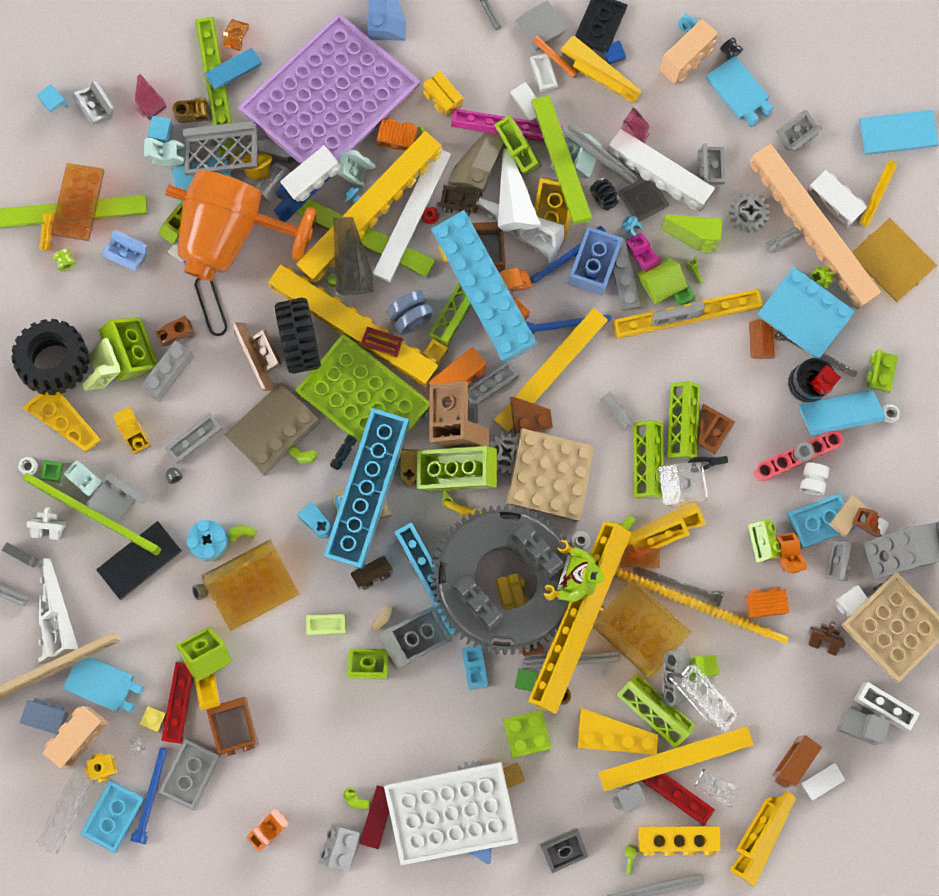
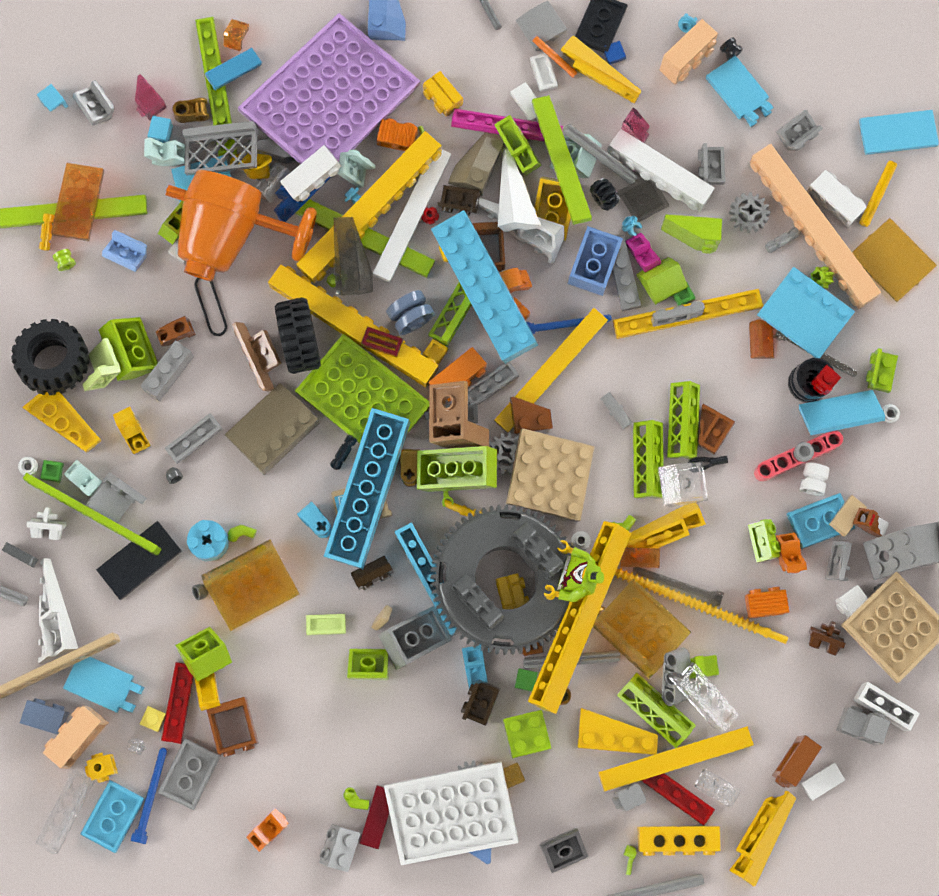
lime arm [288,446,318,464] -> none
blue piece [530,225,607,283] -> none
lime hand [687,256,703,284] -> none
none -> dark brown bracket [461,679,501,726]

